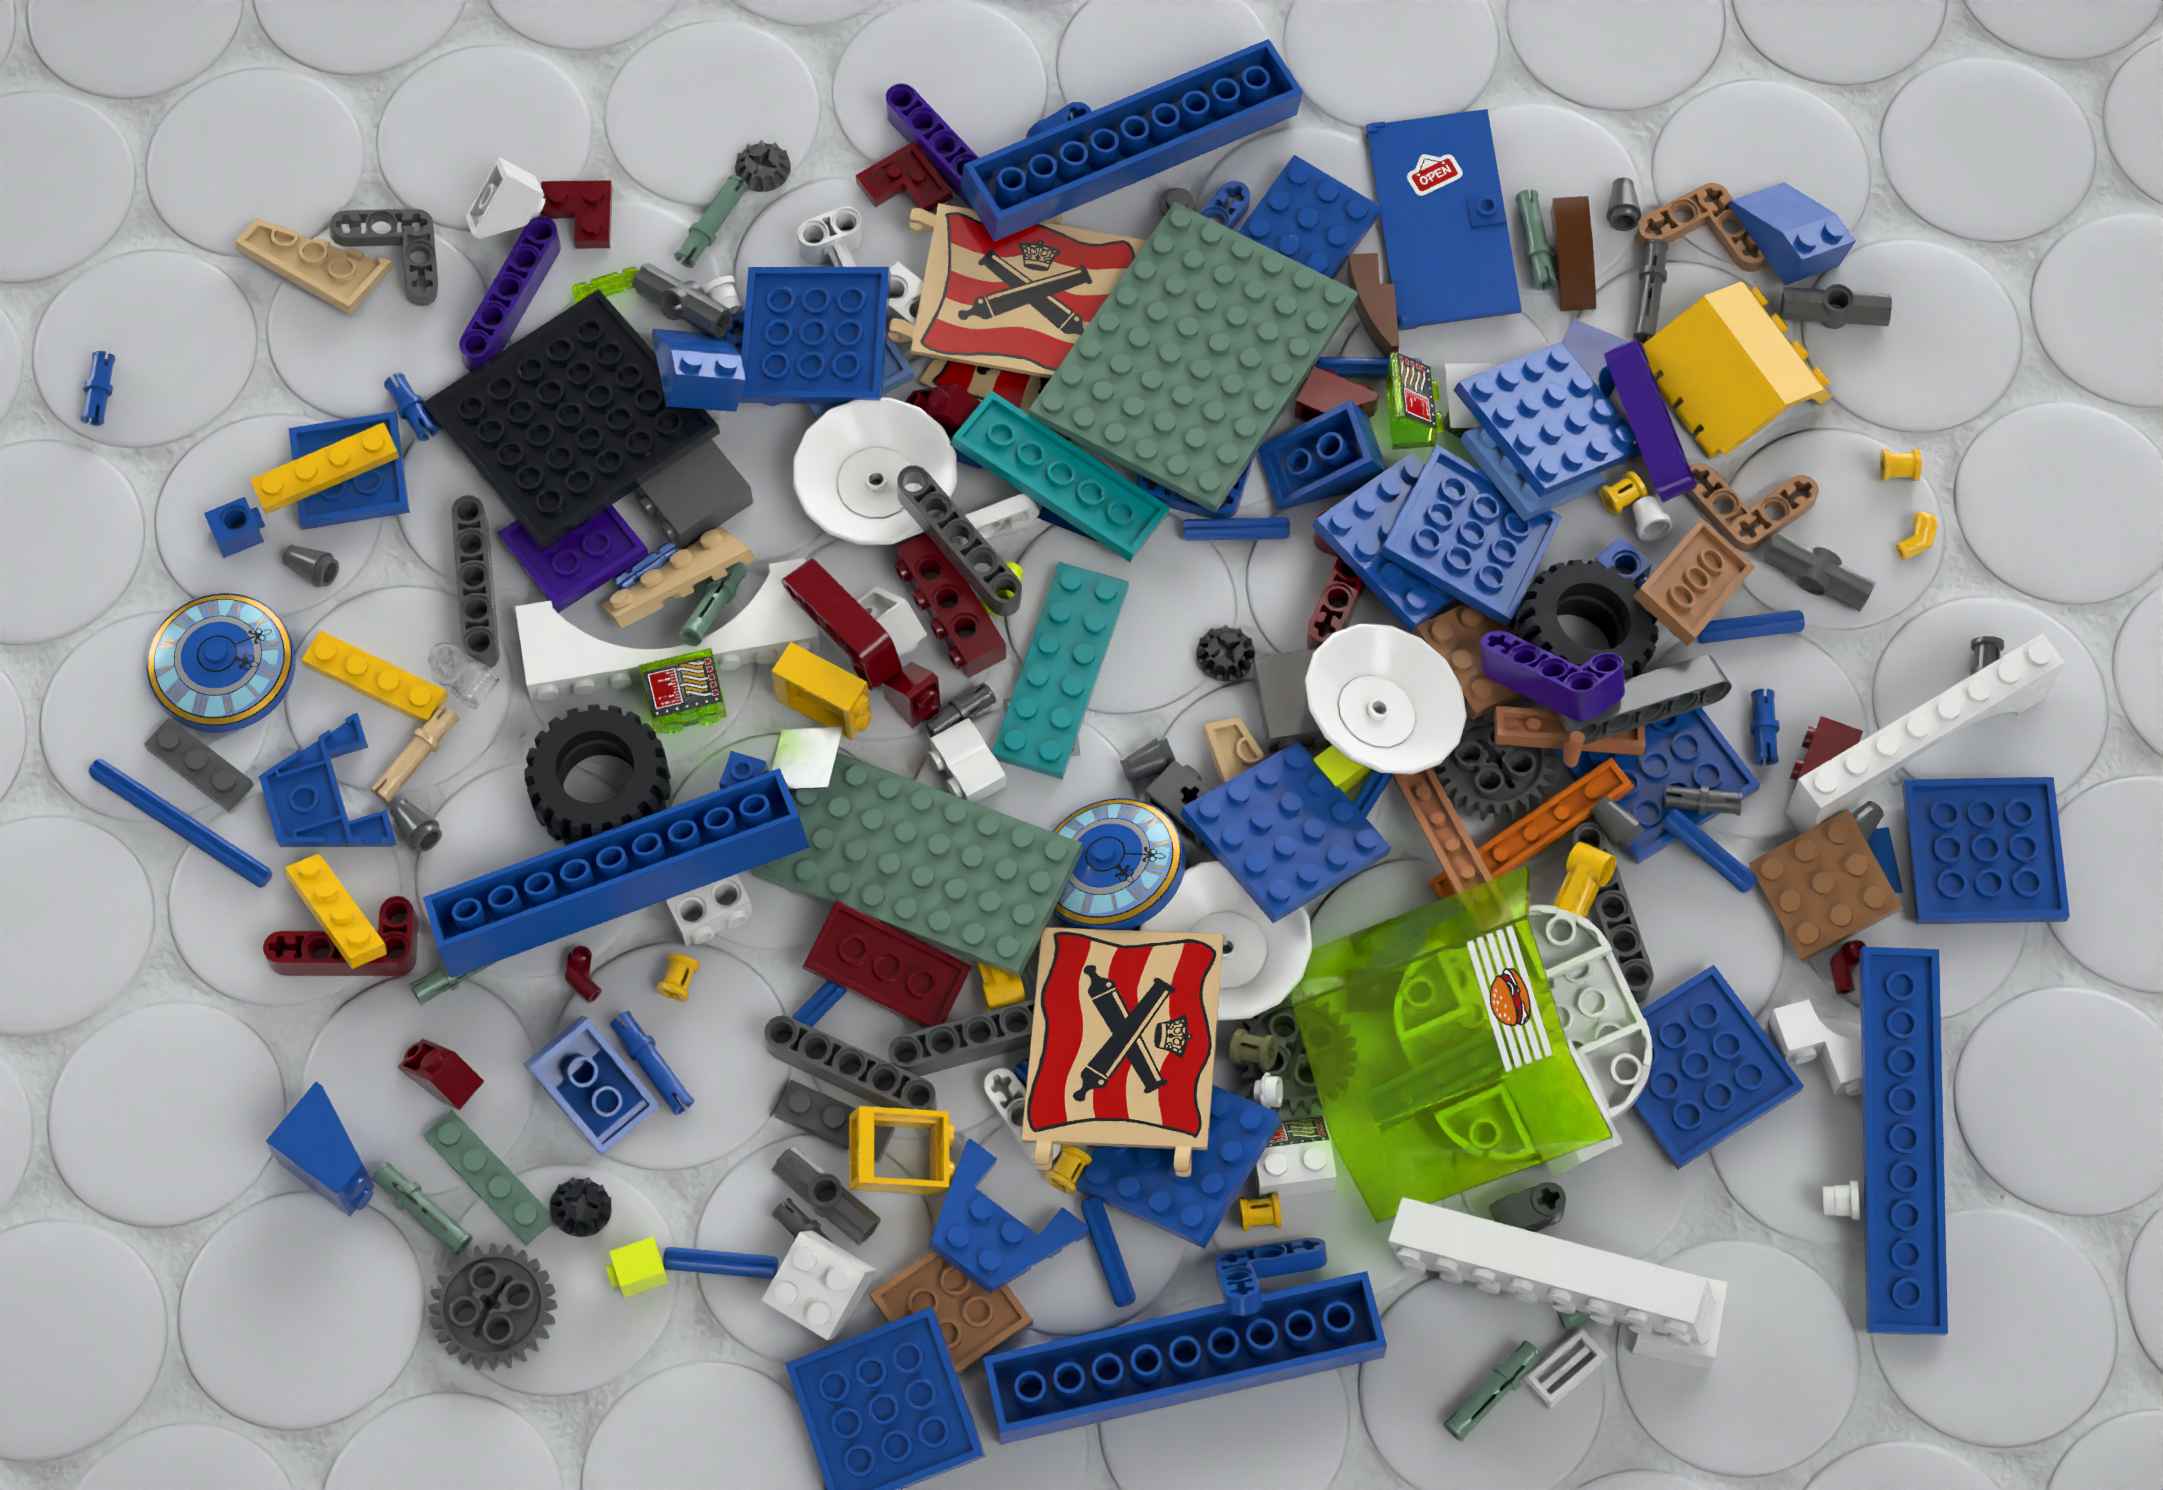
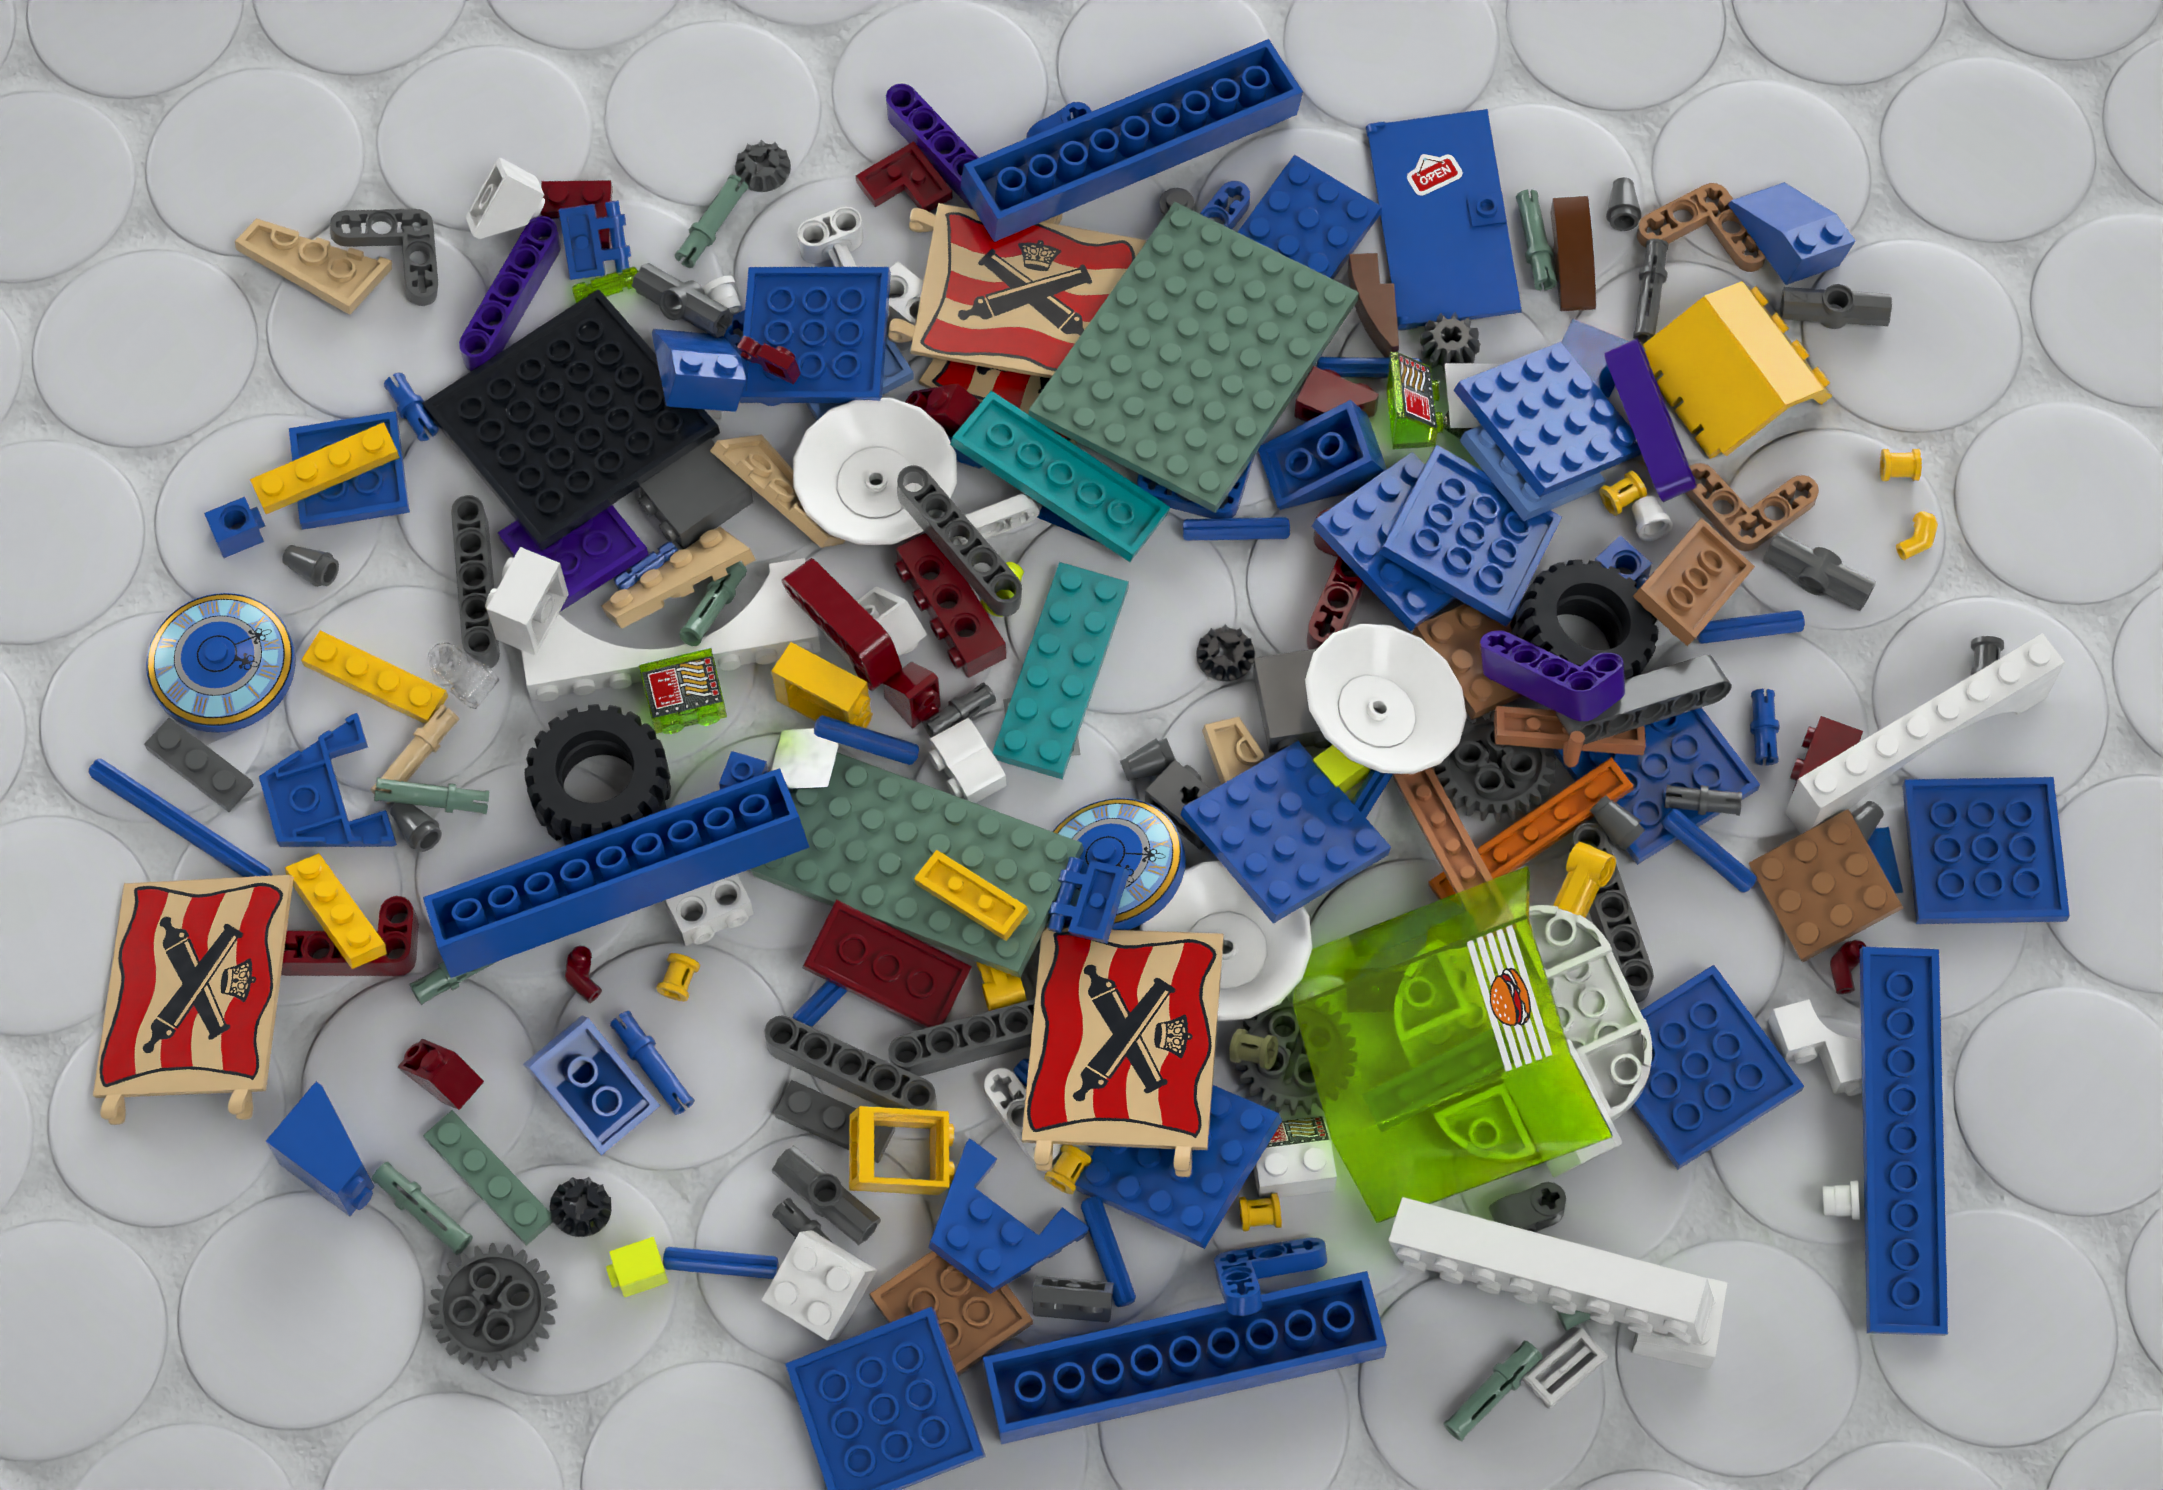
blue pin [81,351,116,426] -> none
white plate [1254,1072,1283,1109] -> none
none -> flag [93,875,294,1125]
none -> sand green pin [374,777,489,814]
none -> white brick [485,547,569,656]
none -> blue plate [559,200,631,280]
none -> tan wing [710,434,845,548]
none -> dark red plate [737,336,801,385]
none -> blue axle [814,715,919,765]
none -> yellow plate [914,850,1029,941]
none -> dark grey bracket [1032,1276,1114,1322]
none -> blue plate [1047,857,1129,944]
none -> dark grey gear [1420,312,1481,374]

